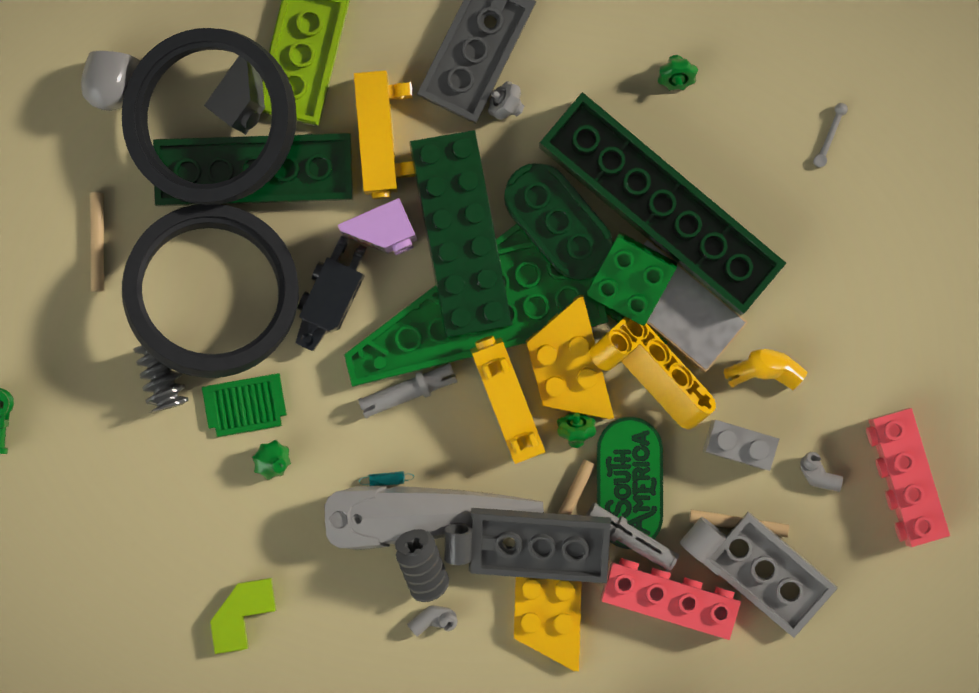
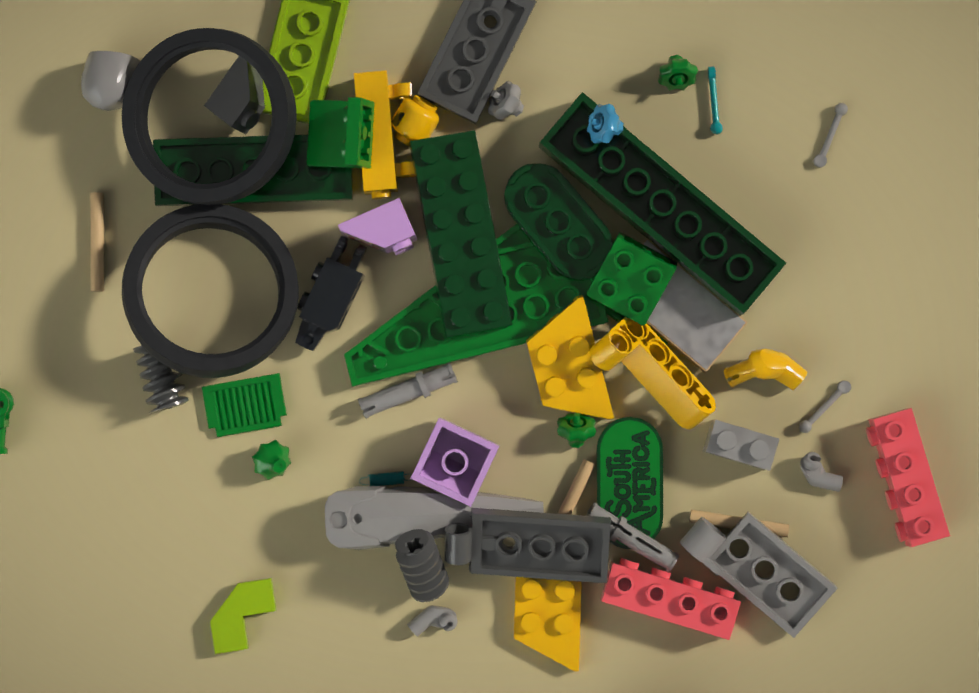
yellow brick [470,336,545,464] -> none
none -> green bracket [307,97,375,169]
none -> yellow head [391,95,439,146]
none -> lavender slope [410,417,500,507]
none -> dark azure piece [587,104,624,143]
none -> teal hinge [708,66,723,135]
none -> light grey hinge [799,381,851,433]

